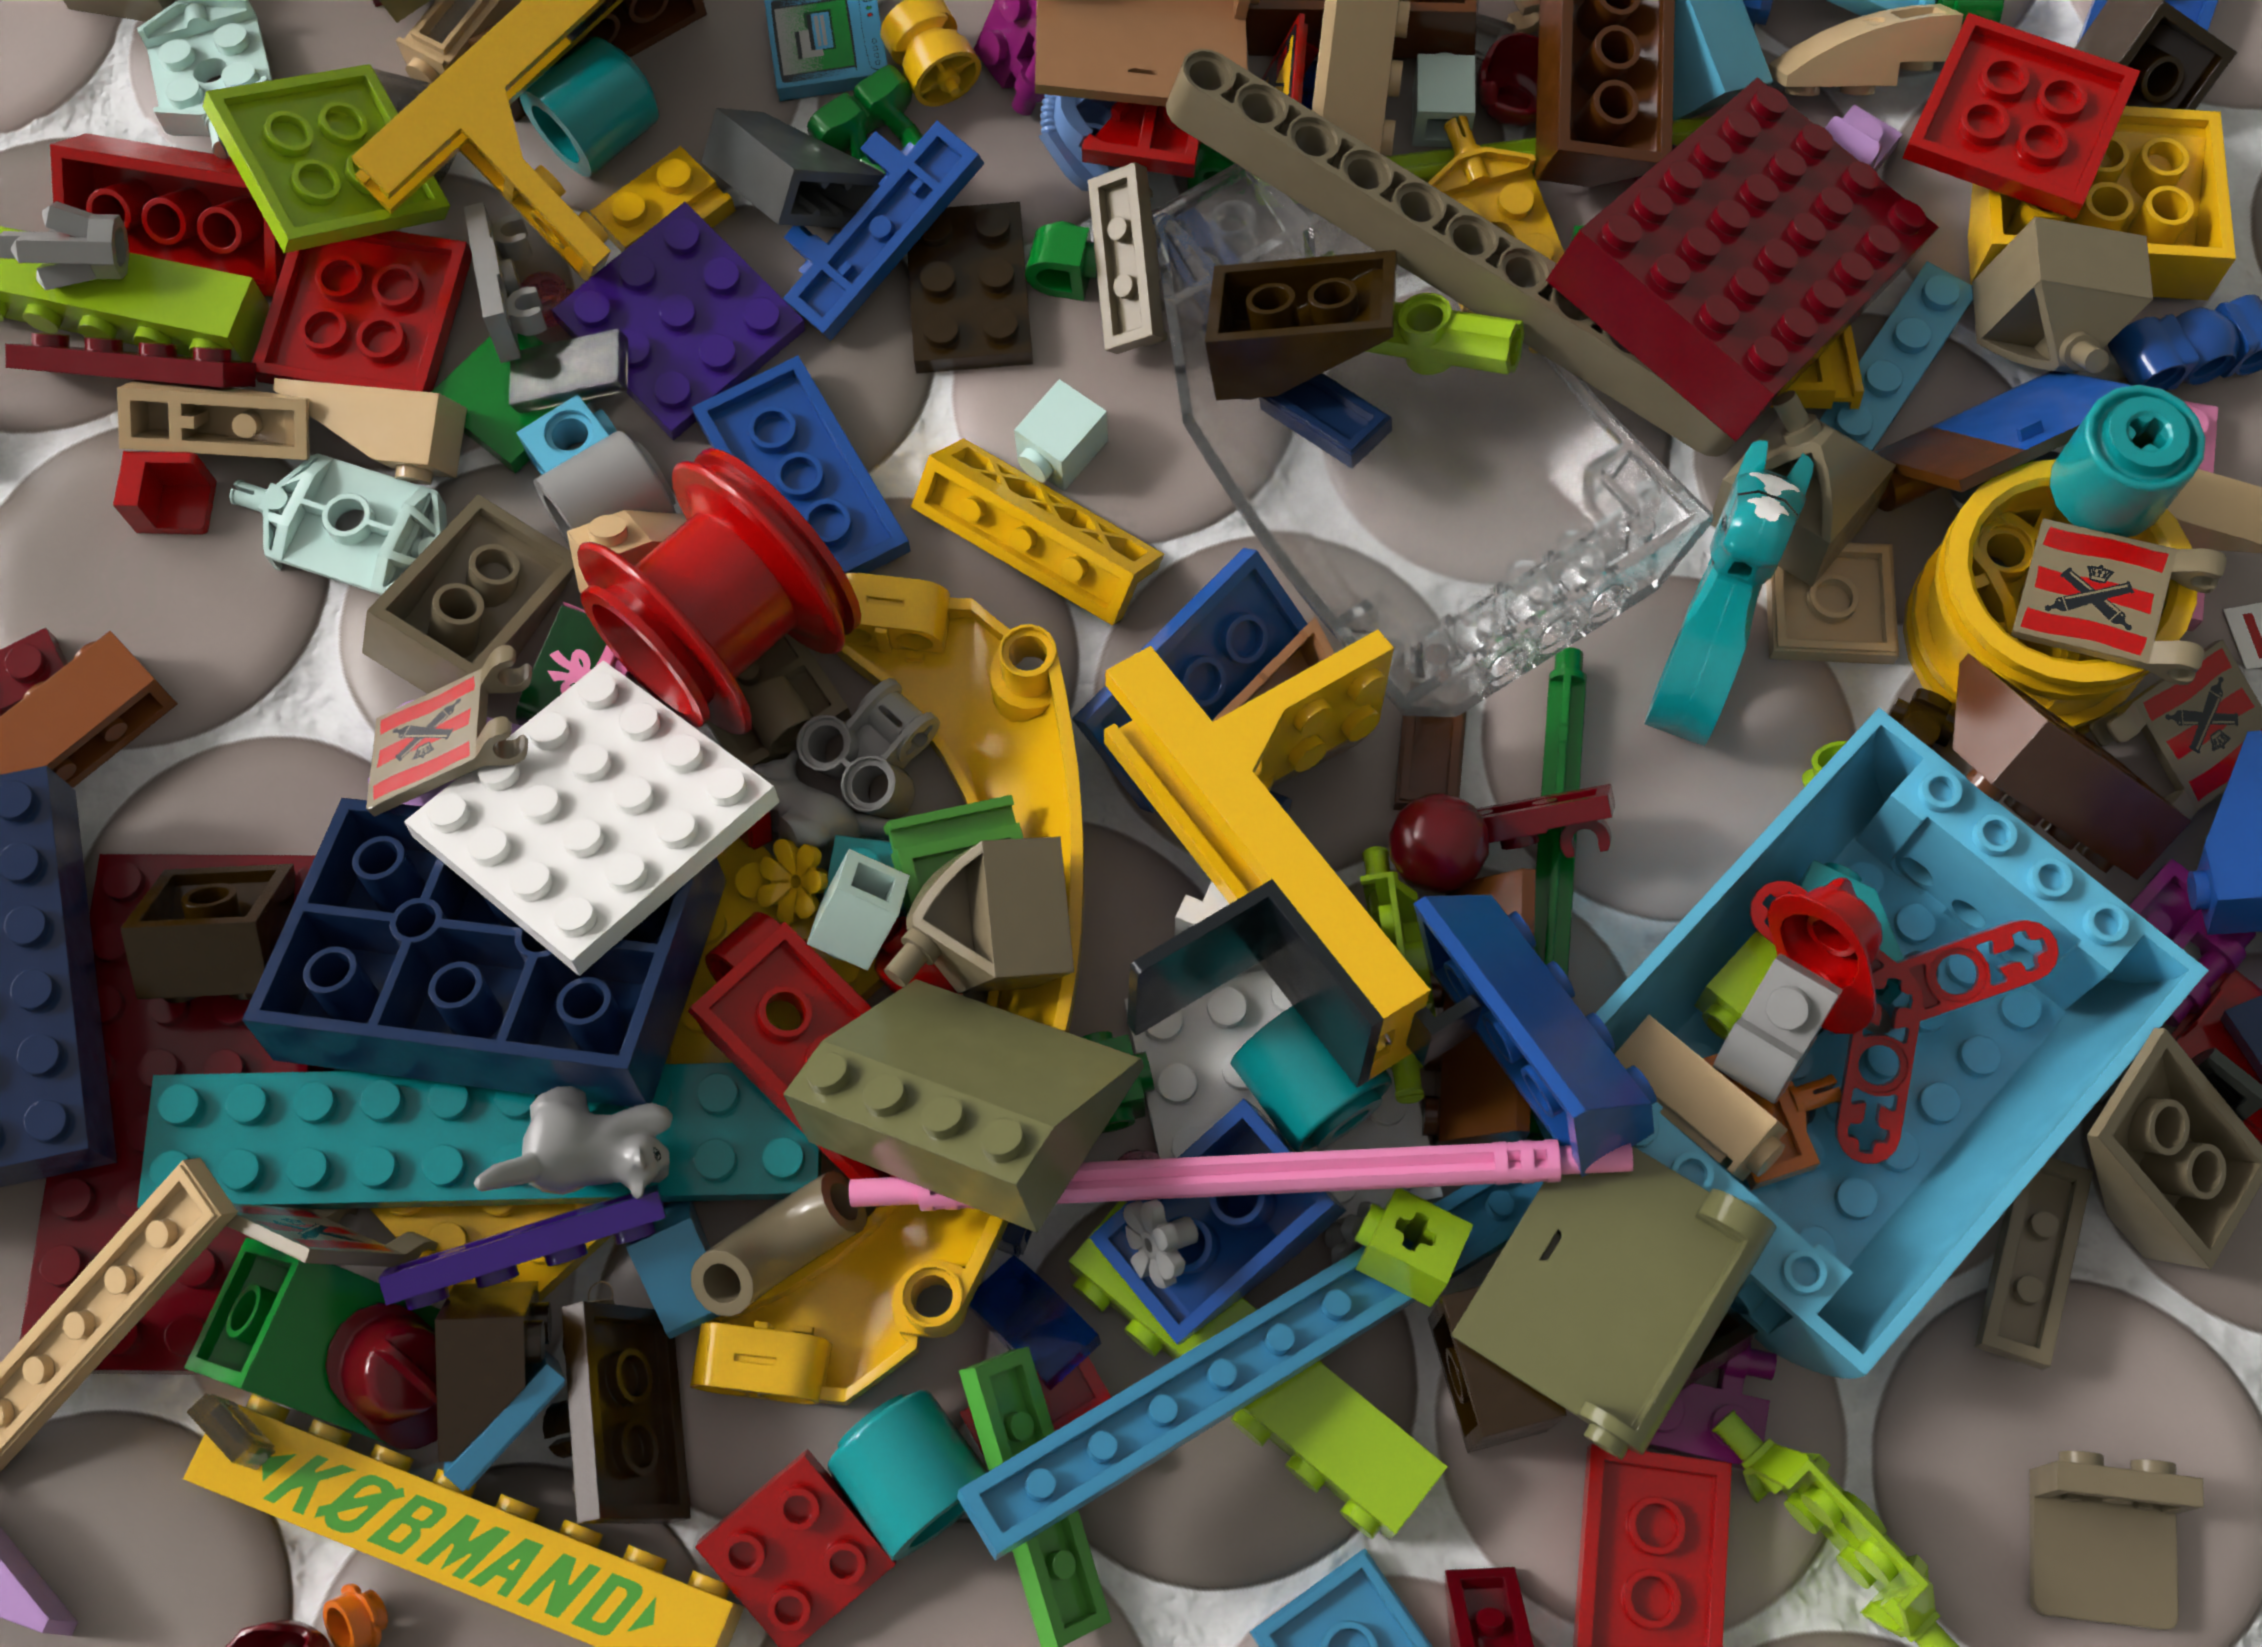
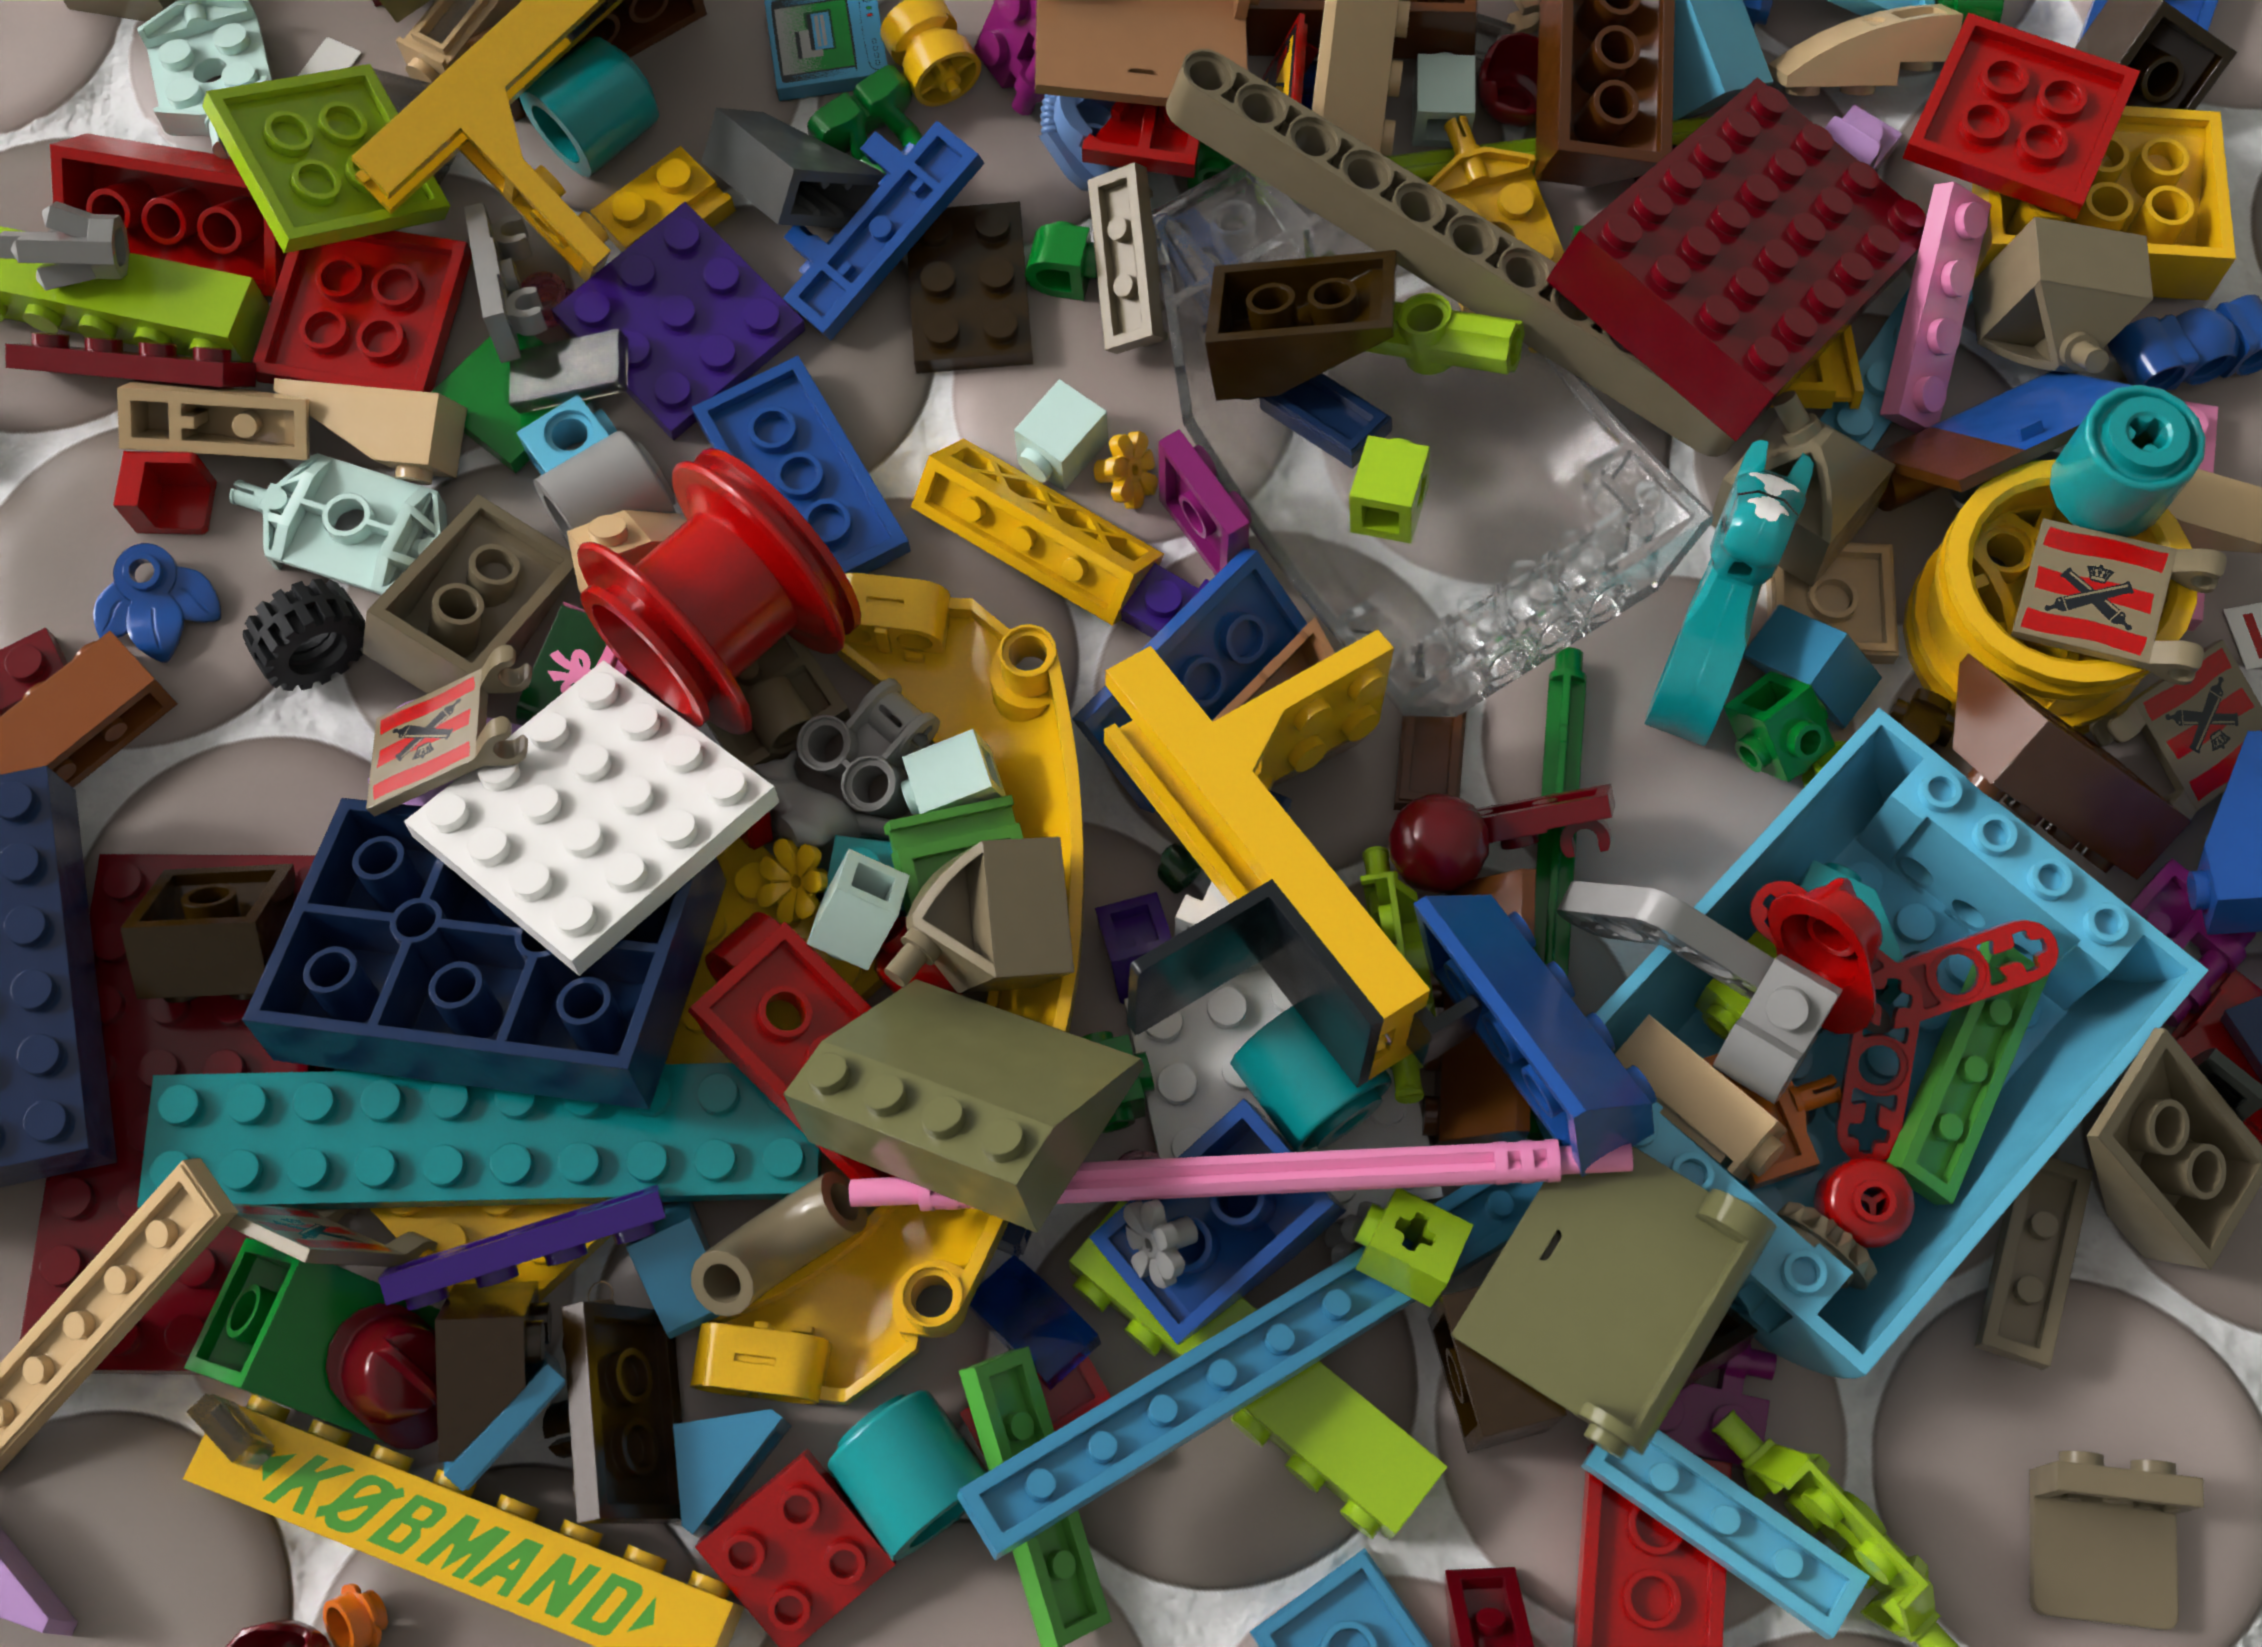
light grey animal [474,1086,673,1199] -> none
none -> blue plate [93,543,221,663]
none -> black tyre [243,579,365,691]
none -> white sticker [298,37,361,76]
none -> dark azure slope [673,1409,792,1538]
none -> light aqua brick [901,729,1006,815]
none -> yellow plant [1093,431,1158,509]
none -> dark purple bracket [1095,892,1172,1004]
none -> dark purple bracket [1121,563,1210,638]
none -> clear green hand [1157,842,1201,894]
none -> magenta plate [1158,429,1252,576]
none -> lime brick [1349,435,1430,544]
none -> light grey beam [1557,881,1775,1000]
none -> medium azure plate [1581,1429,1870,1640]
none -> green brick [1724,671,1835,782]
none -> dark azure slope [1743,604,1882,729]
none -> dark tan gear [1776,1201,1877,1290]
none -> red head [1813,1157,1915,1249]
none -> bright pink plate [1880,182,1991,433]
none -> bright green plate [1887,941,2049,1205]

